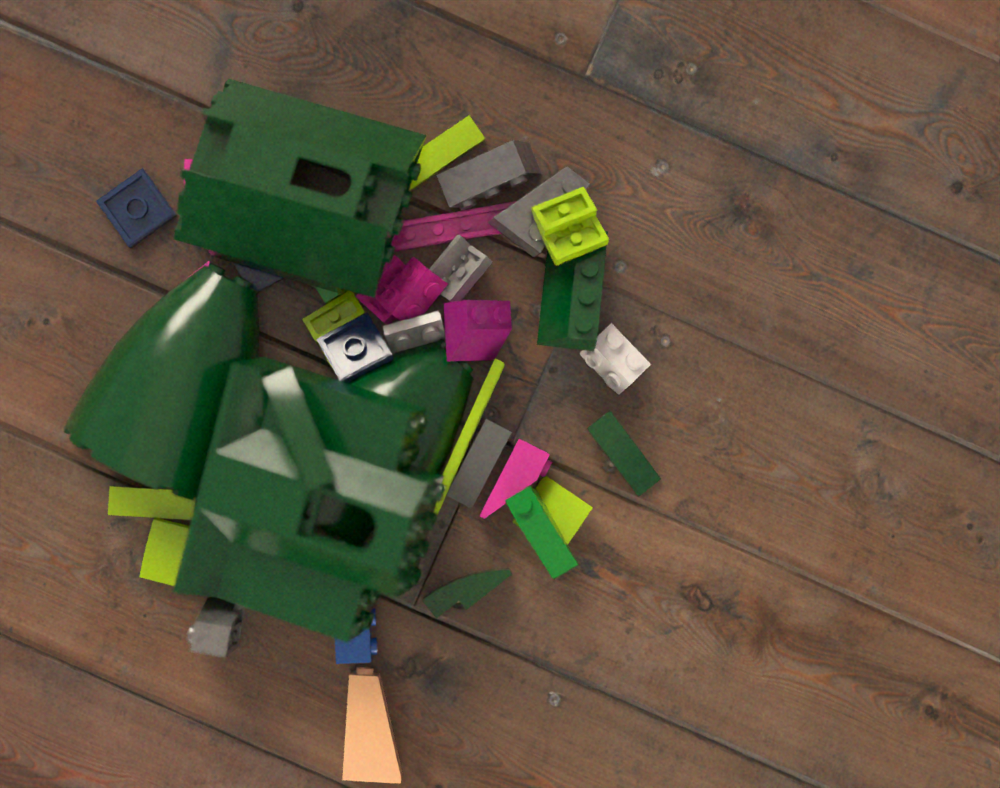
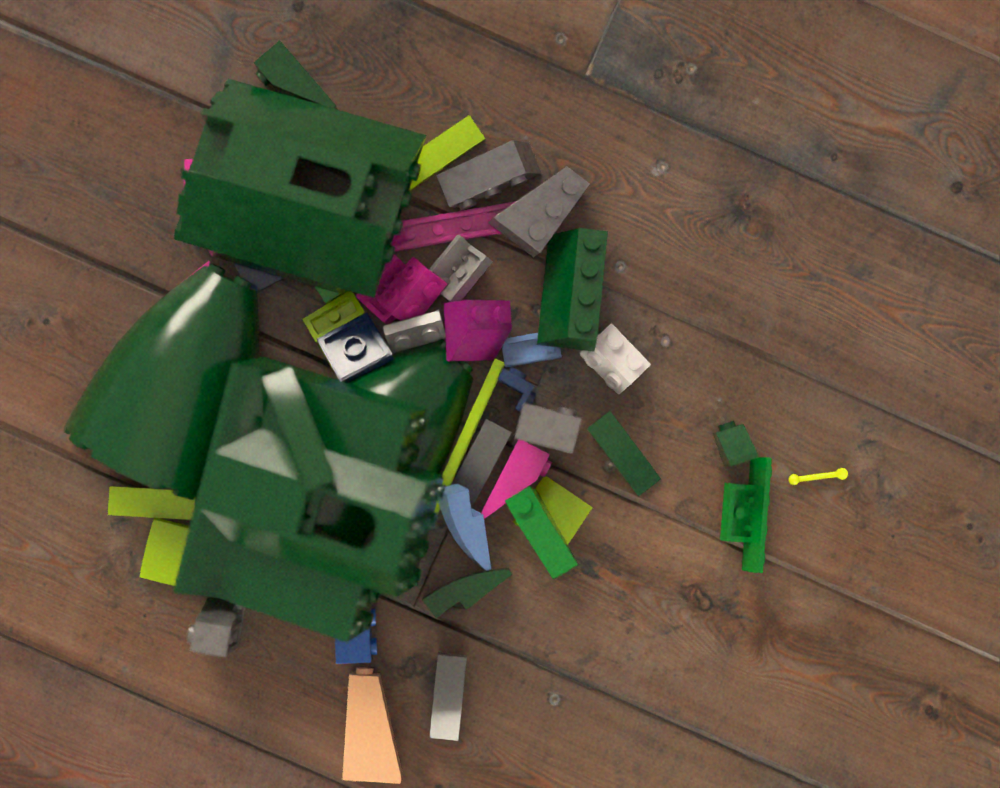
dark blue tile [96,168,177,248] -> none
lime slope [531,187,609,266] -> none
none -> dark green slope [254,40,338,110]
none -> dark grey slope [430,652,467,741]
none -> medium blue slope [439,484,491,571]
none -> dark blue bracket [498,367,536,412]
none -> medium blue tile [502,333,562,368]
none -> flat silver wedge [515,403,582,453]
none -> dark green slope [713,421,758,466]
none -> green bracket [720,457,772,573]
none -> neon yellow hinge [788,468,848,485]

